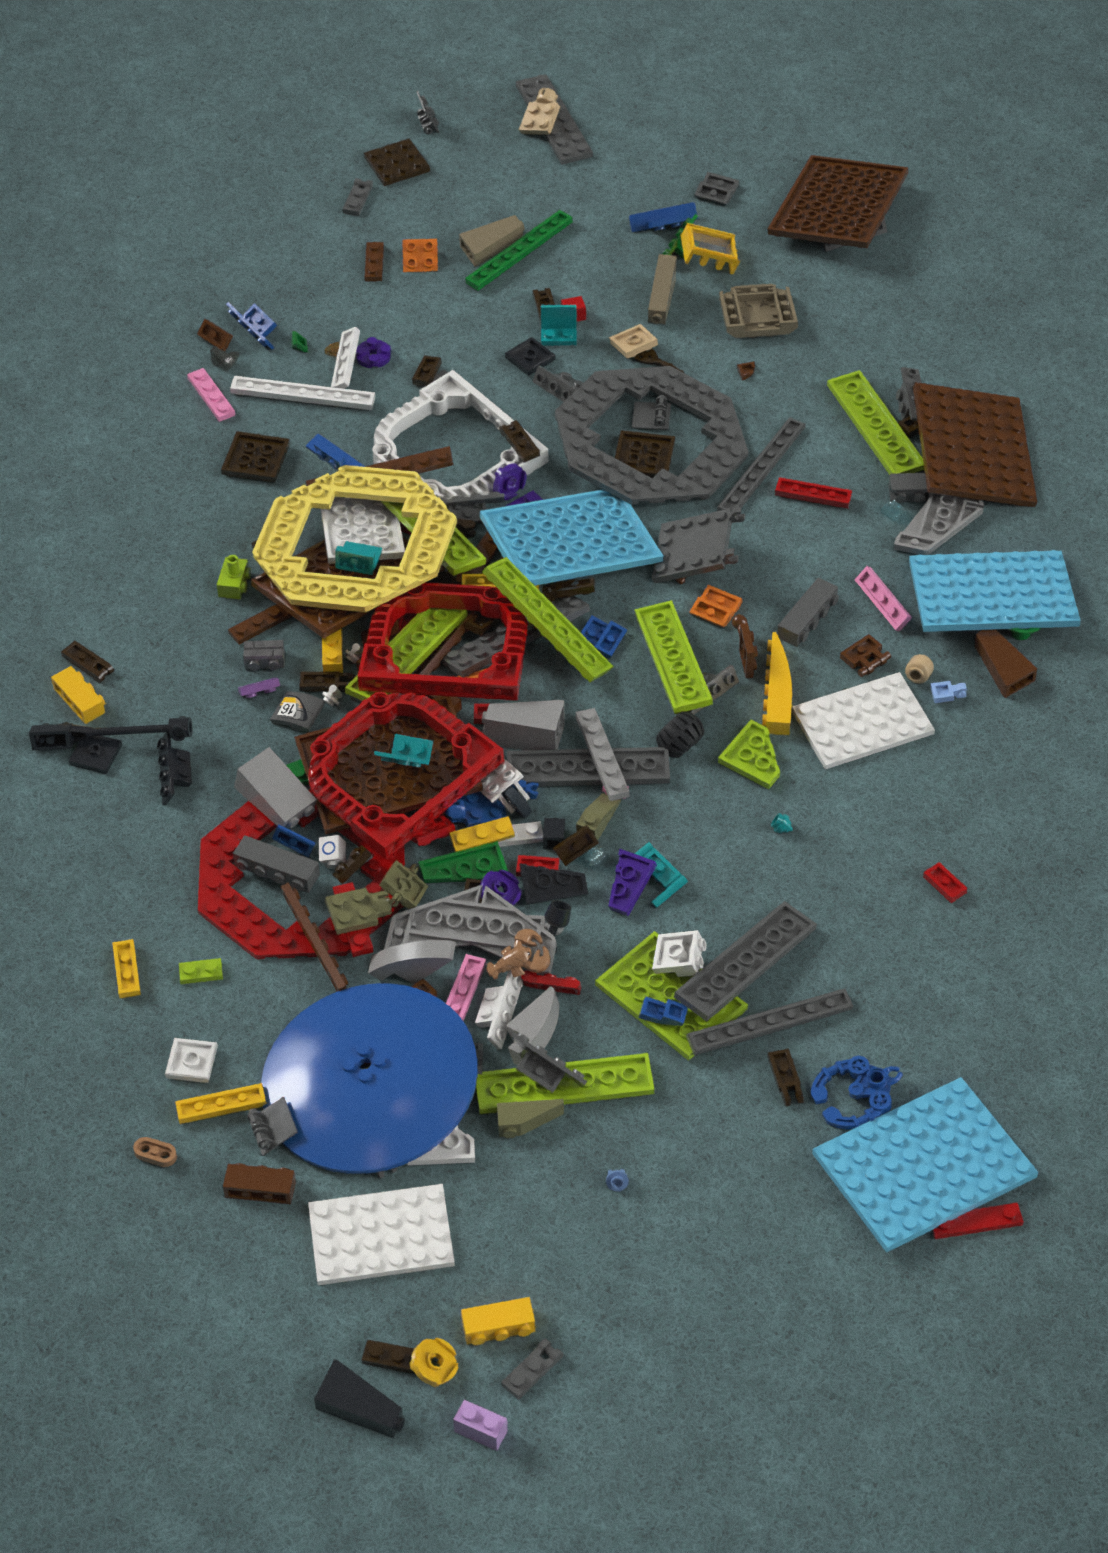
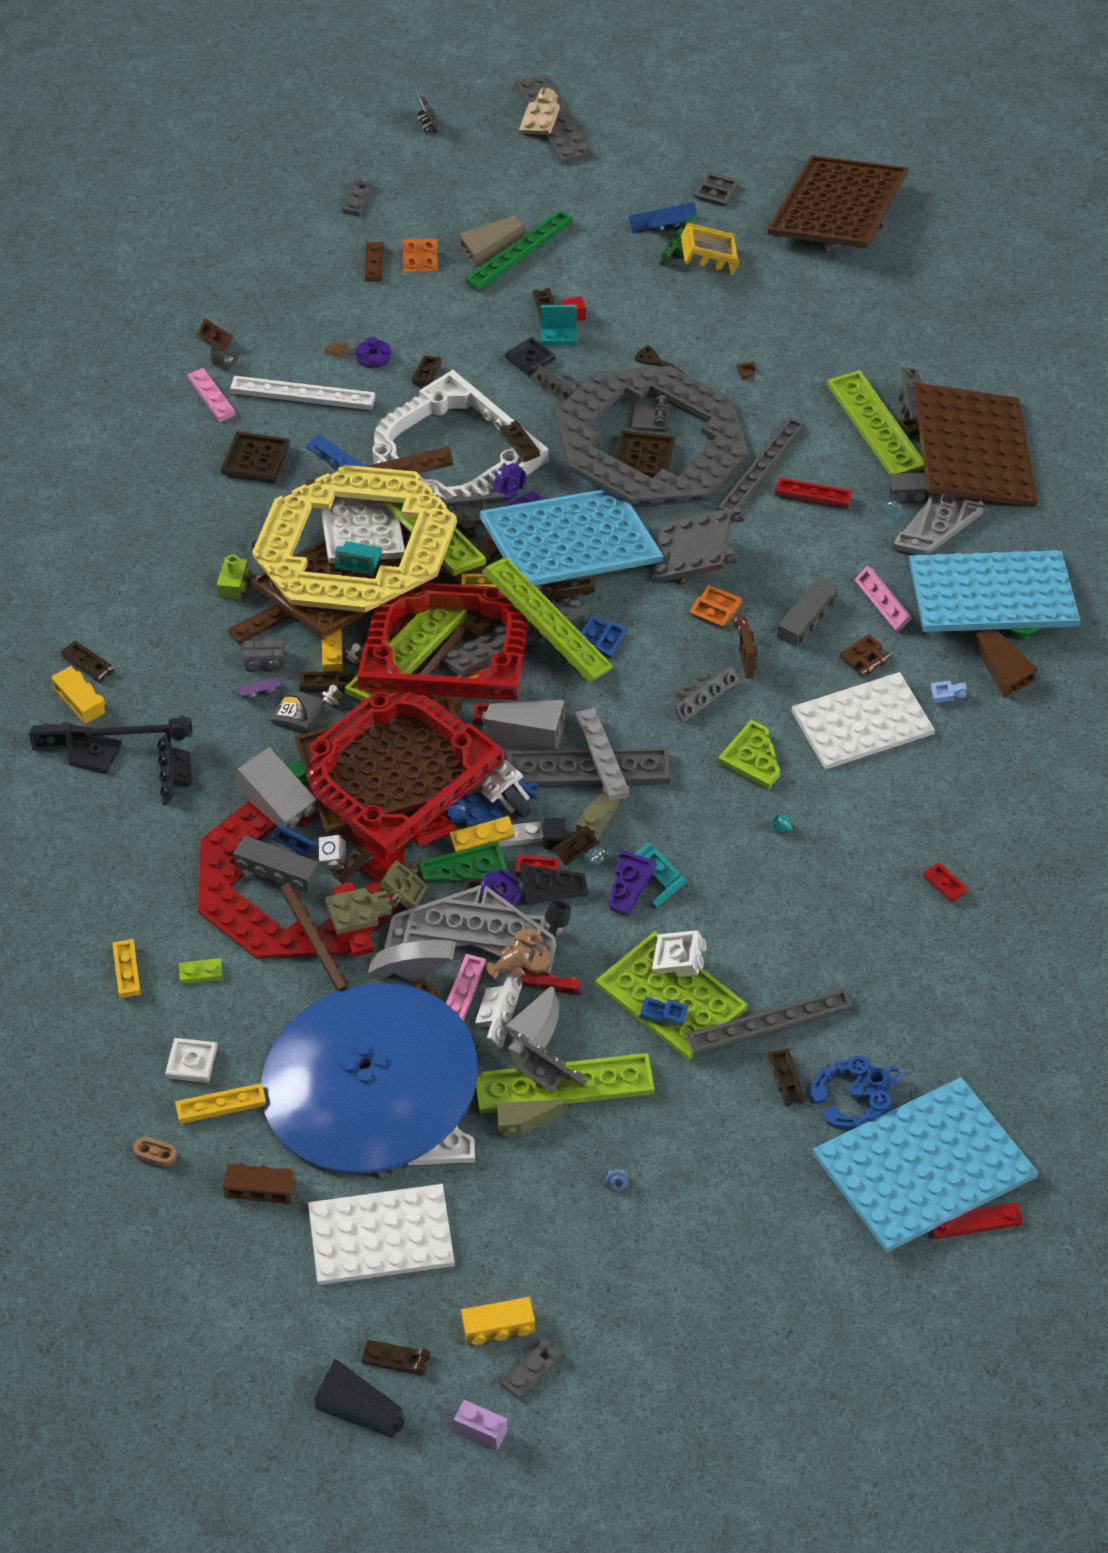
bracket [226,302,277,349] -> none
dark grey hinge [247,1096,298,1156] -> none
green slope [292,331,308,352] -> none
white plate [331,327,360,389] -> none
dark brown plate [364,138,430,186] -> none
teal bracket [374,734,433,767] -> none
yellow plate [410,1338,458,1387] -> none
tan plate [609,324,658,359] -> none
lime plate [635,600,713,714] -> none
dark tan slope [648,254,676,324] -> none
black wheel [656,711,704,758] -> none
dark grey plate [674,901,817,1022] -> none
dark tan wedge [719,284,798,338] -> none
yellow slope [762,632,792,735] -> none
tan head [905,654,934,684] -> none

